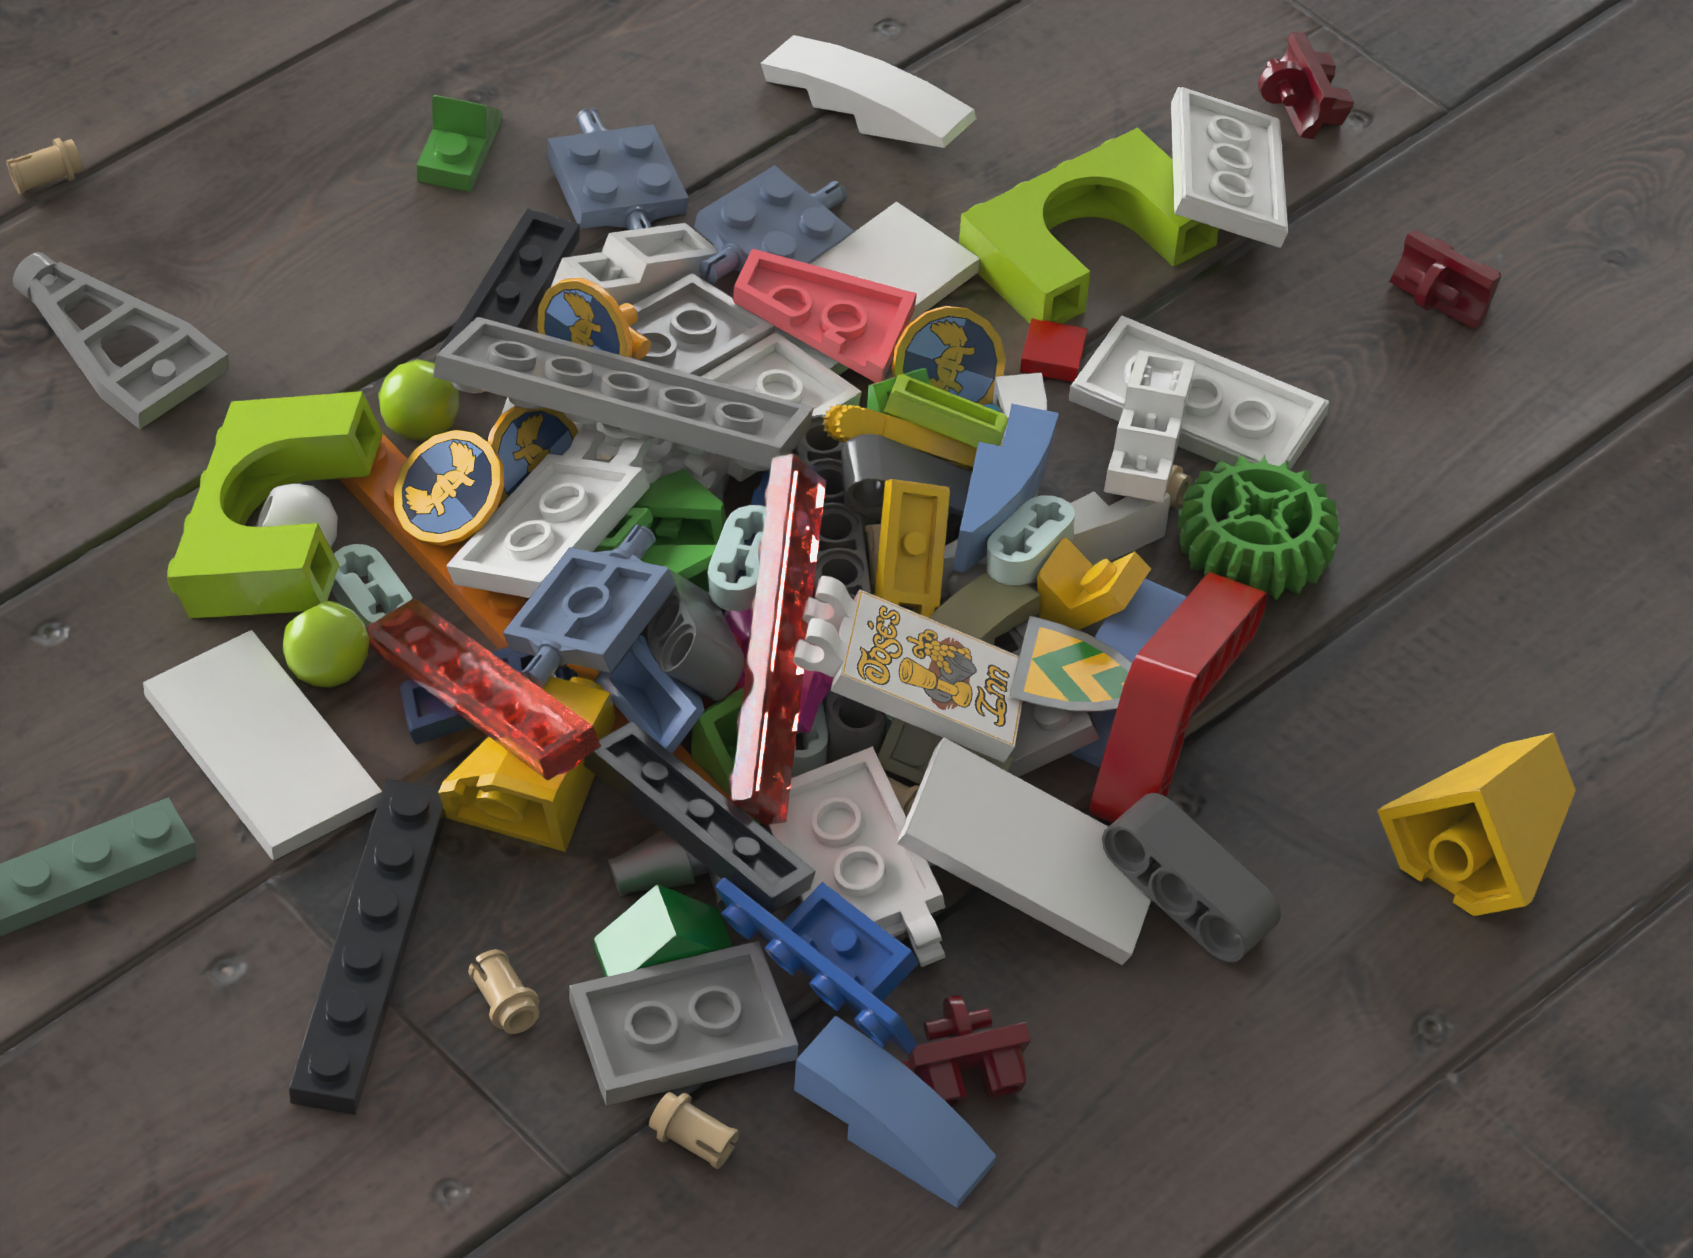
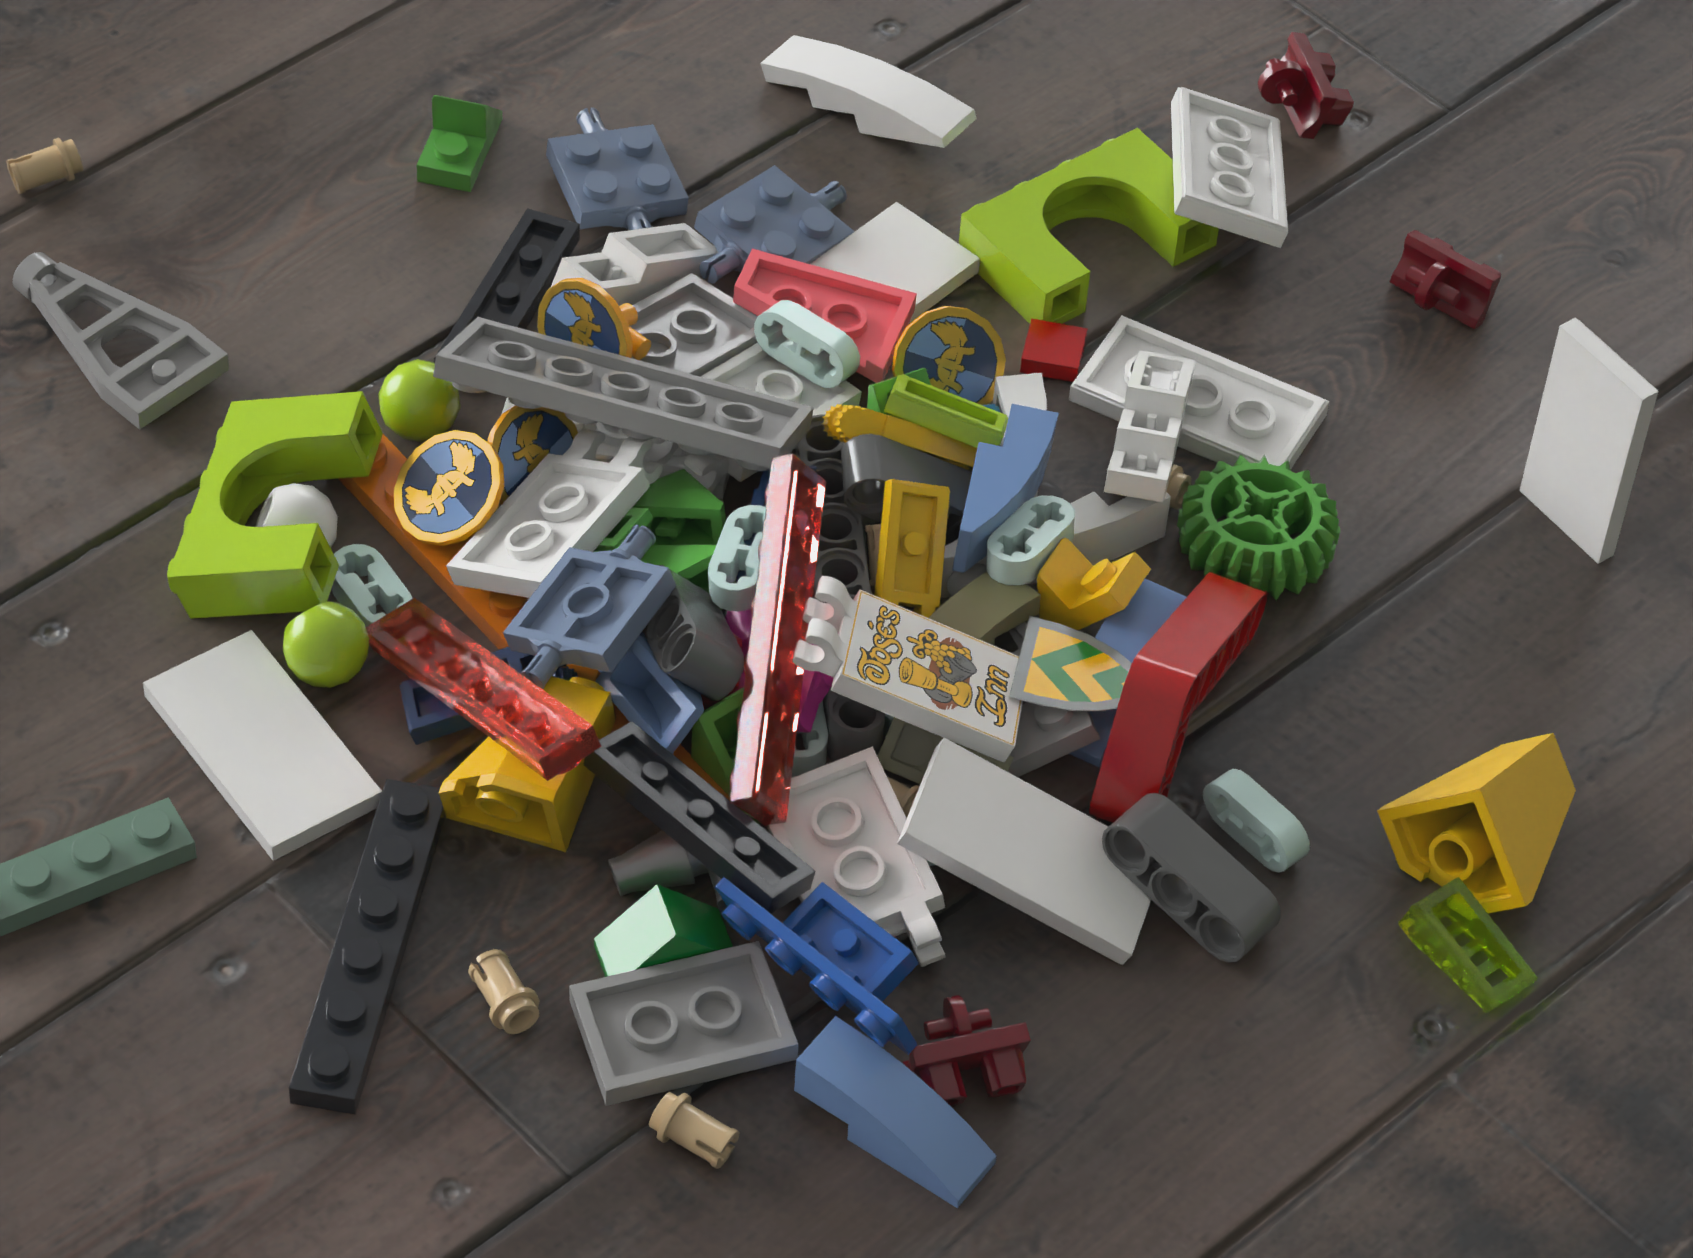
none -> light aqua beam [754,300,860,388]
none -> light aqua beam [1203,769,1310,873]
none -> clear neon green slope [1398,877,1538,1013]
none -> white tile [1520,317,1658,564]

